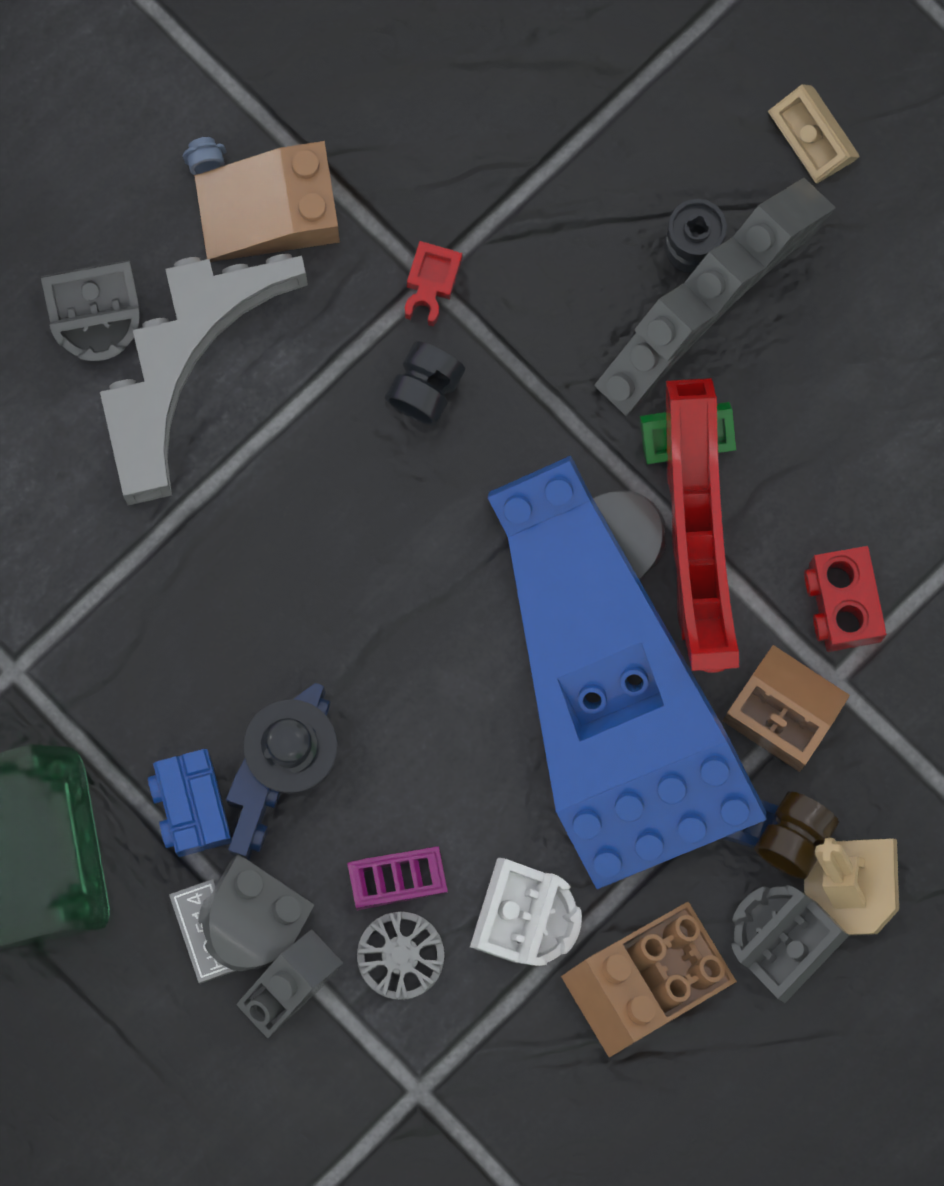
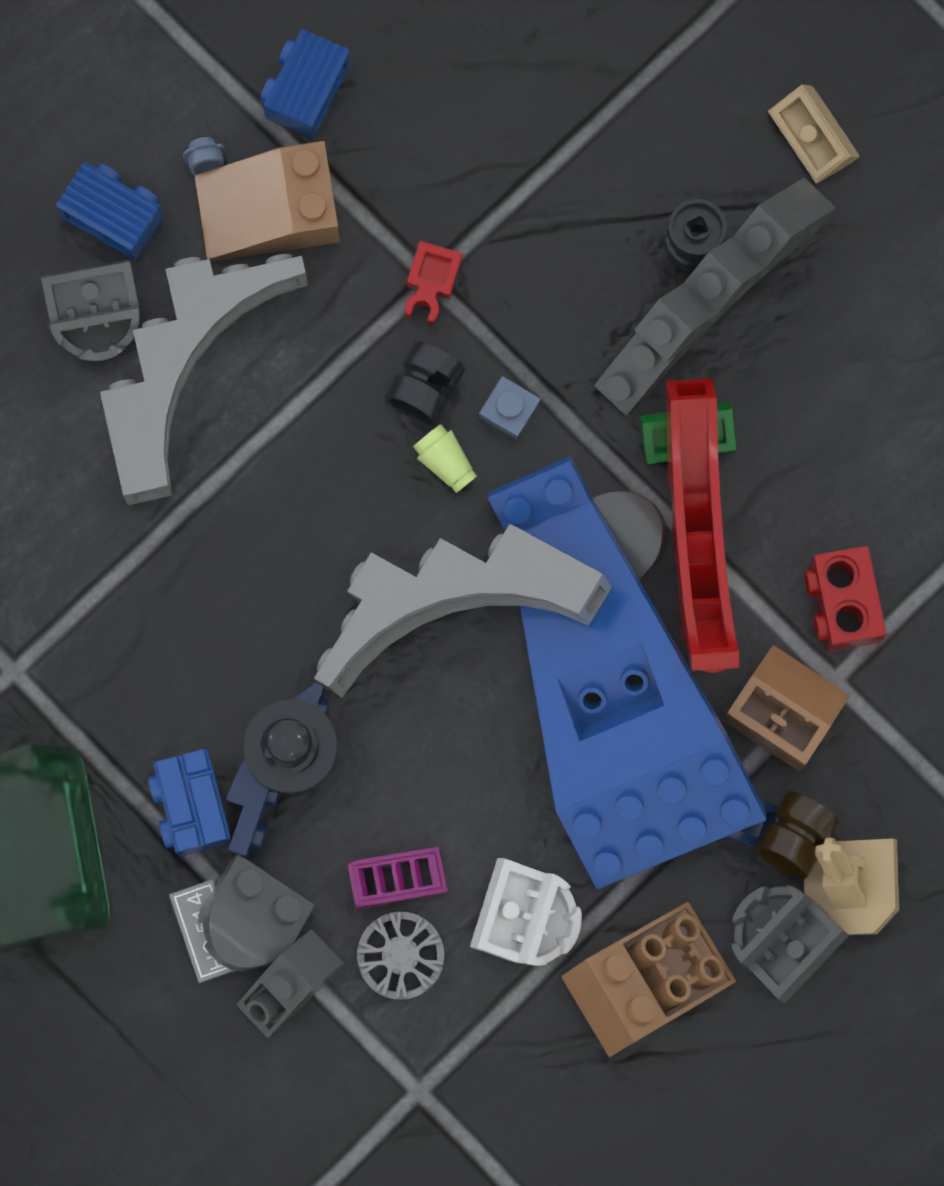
none -> blue brick [56,162,164,261]
none -> blue brick [260,29,351,139]
none -> light grey arch [314,524,612,698]
none -> yellowish green cone [413,424,477,493]
none -> sand blue plate [479,376,541,440]

